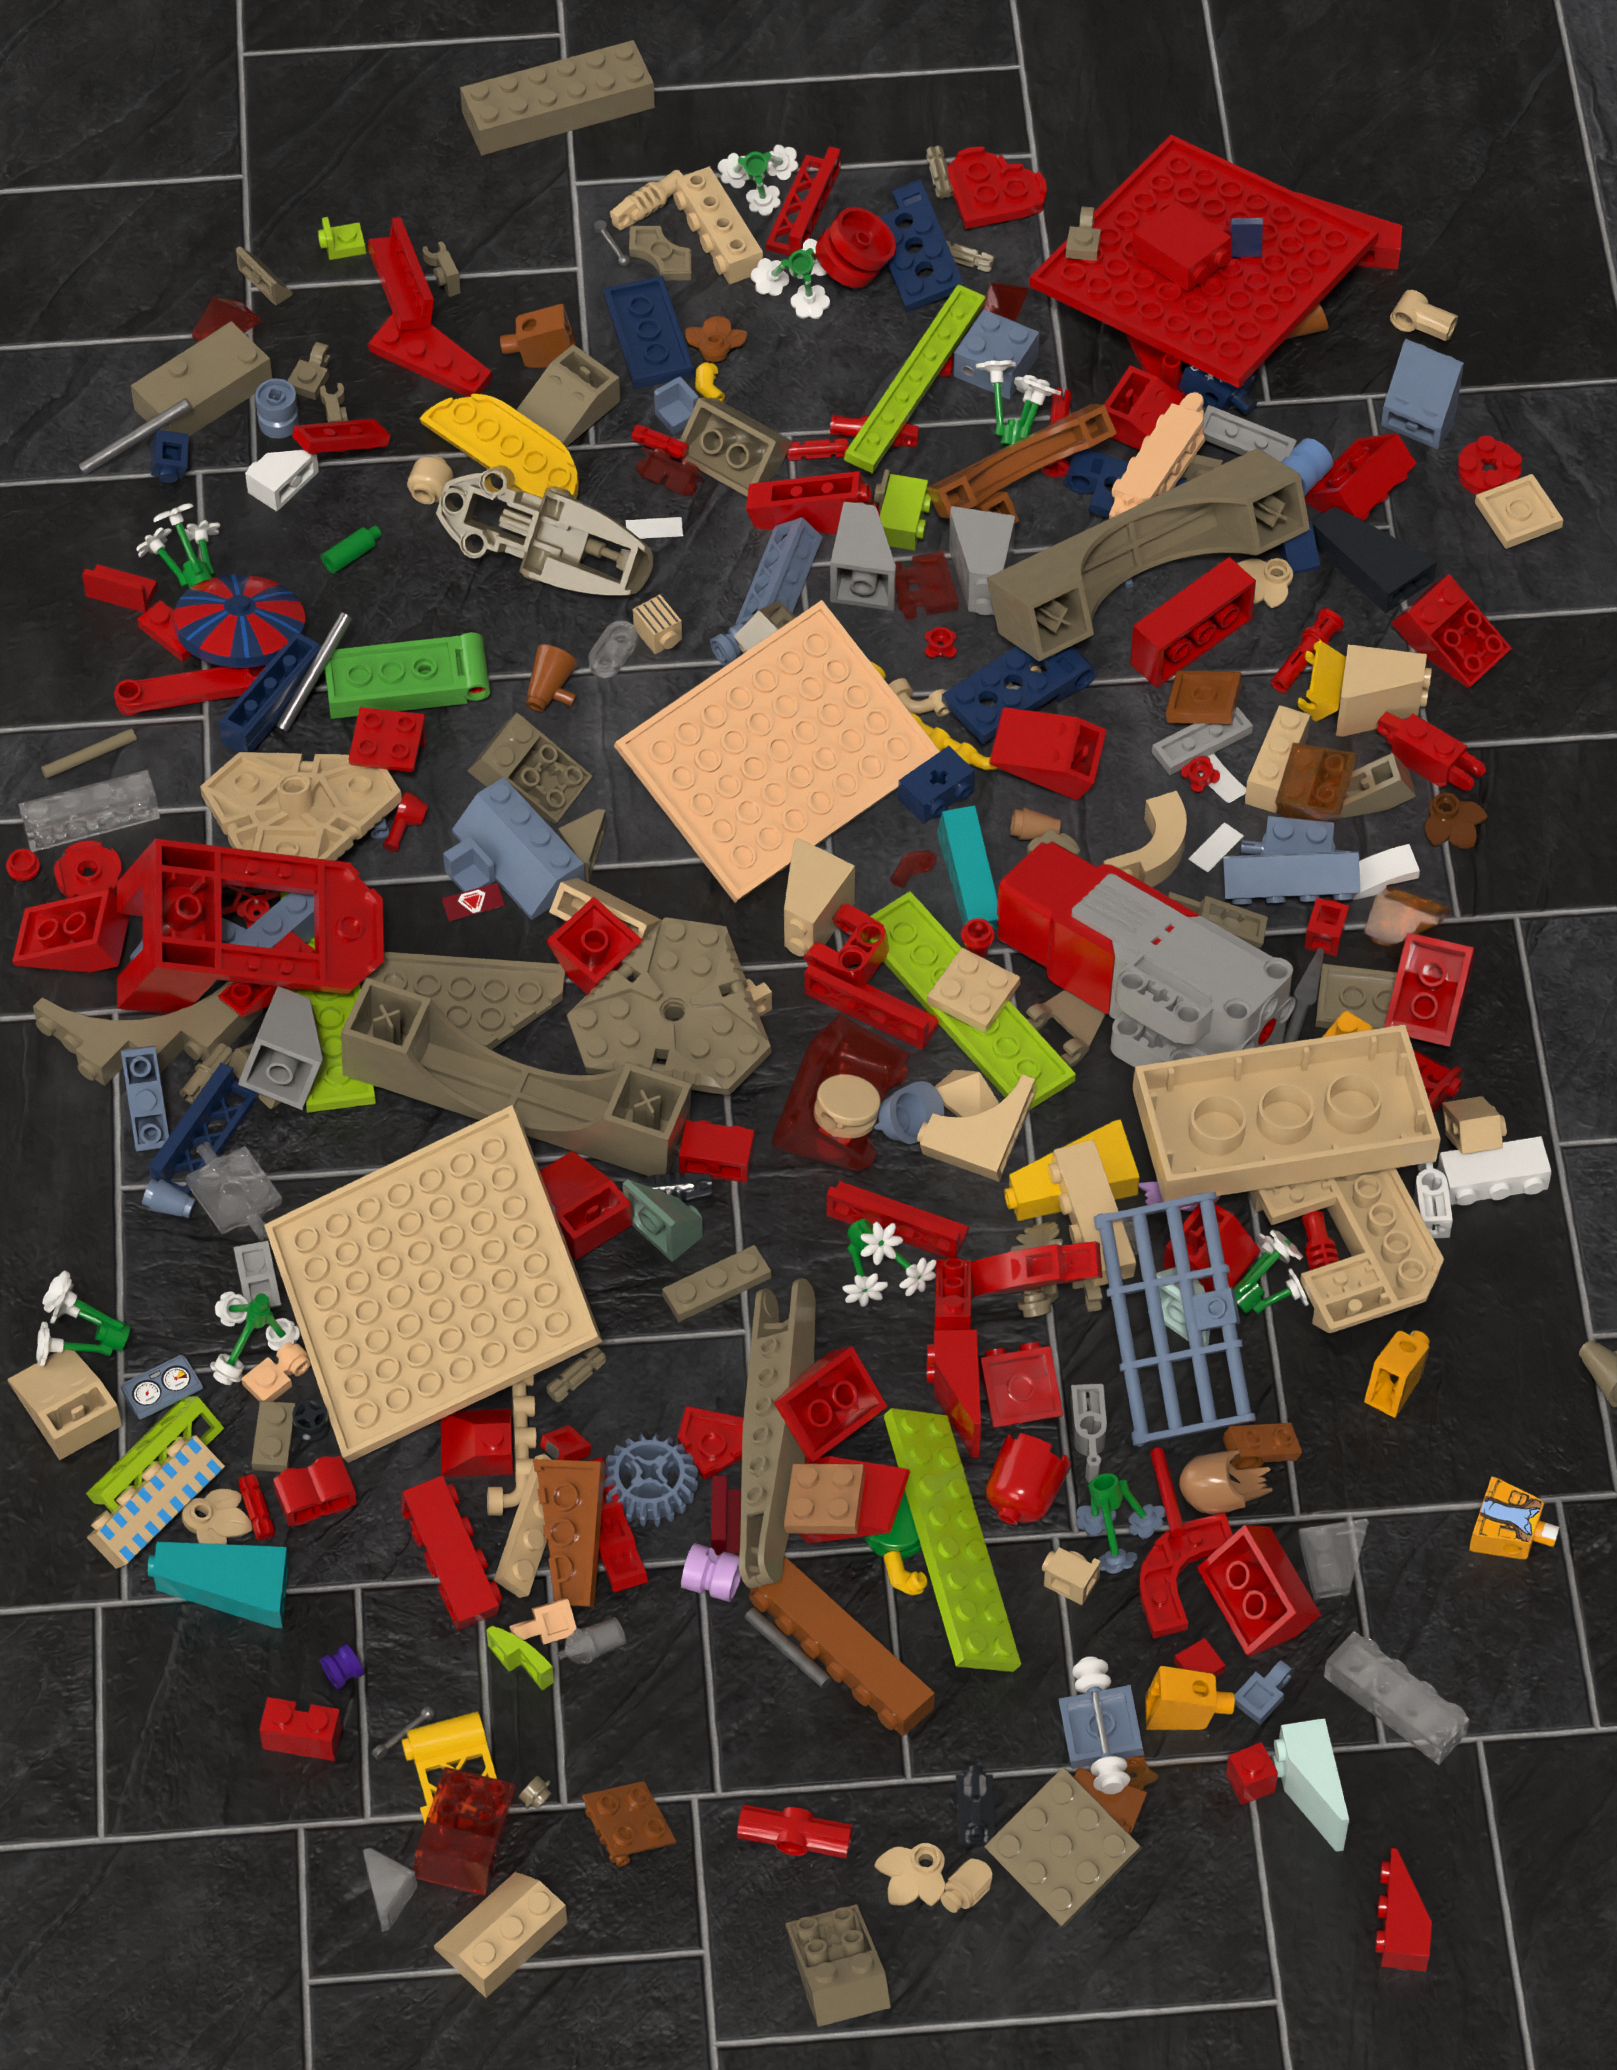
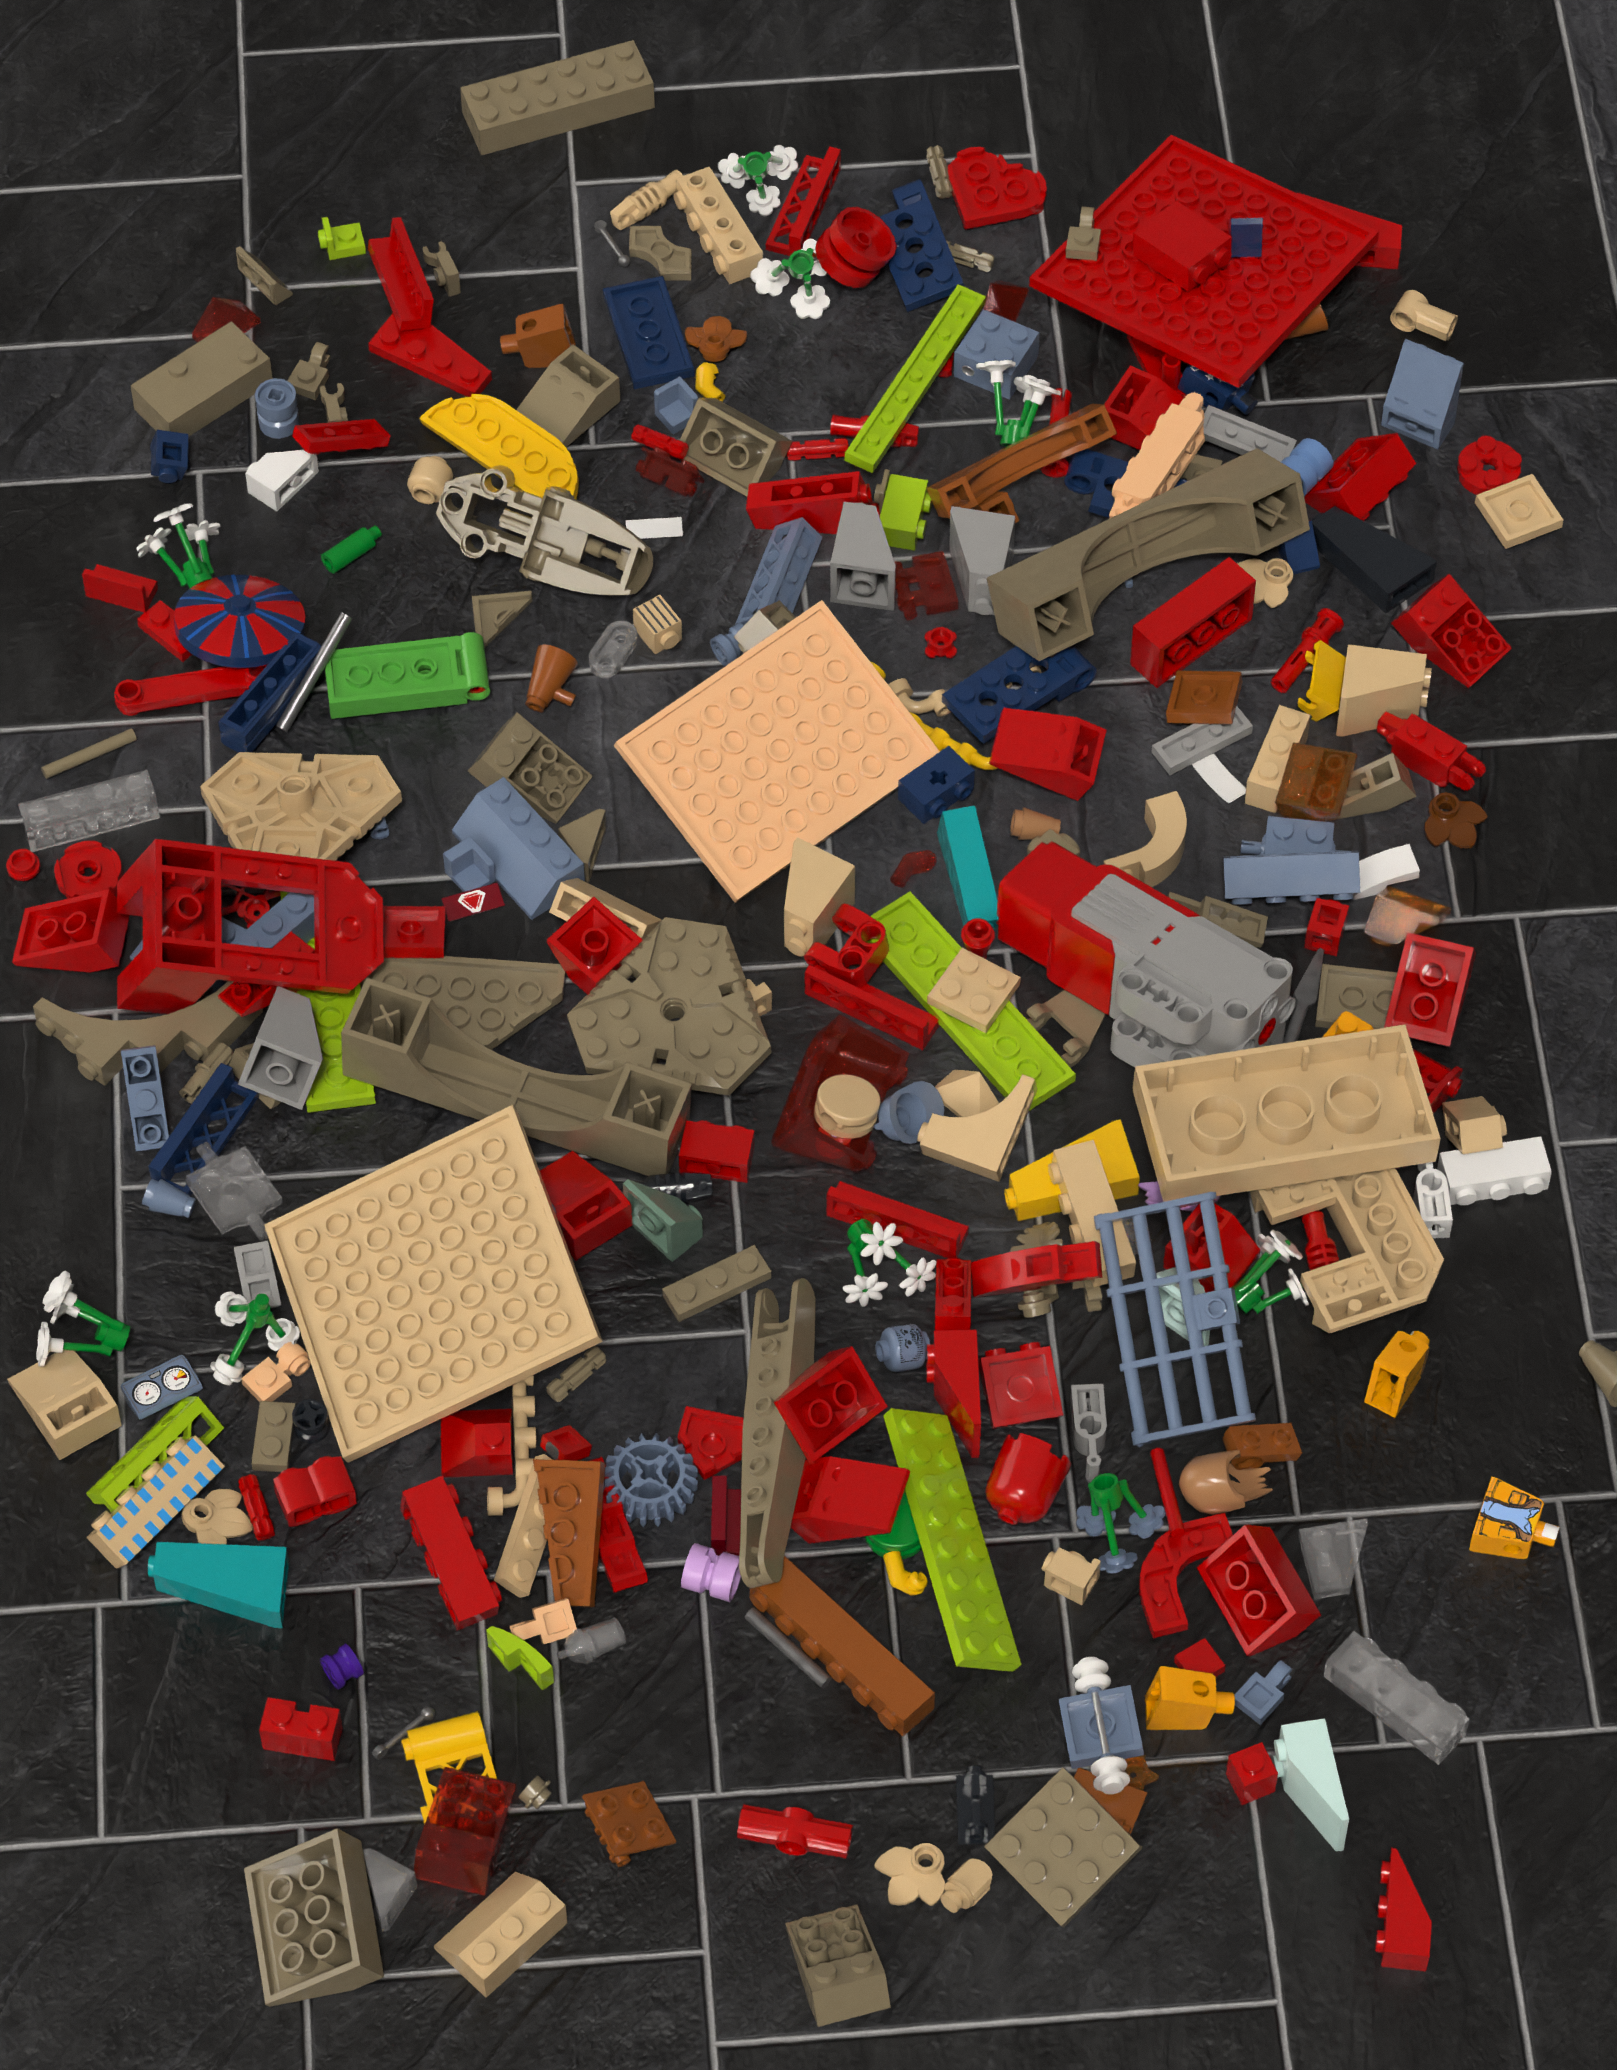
flat silver bar [79,398,193,475] -> none
red bracket [348,707,427,772] -> none
red bar [382,791,429,852] -> none
medium nougat plate [784,1464,866,1534] -> none
red plate [1181,756,1220,793] -> none
white sticker [1189,822,1244,872] -> none
none -> dark tan slope [244,1828,384,2007]
none -> red tile [383,906,446,958]
none -> dark tan tile [472,591,532,648]
none -> sand blue head [875,1324,930,1372]

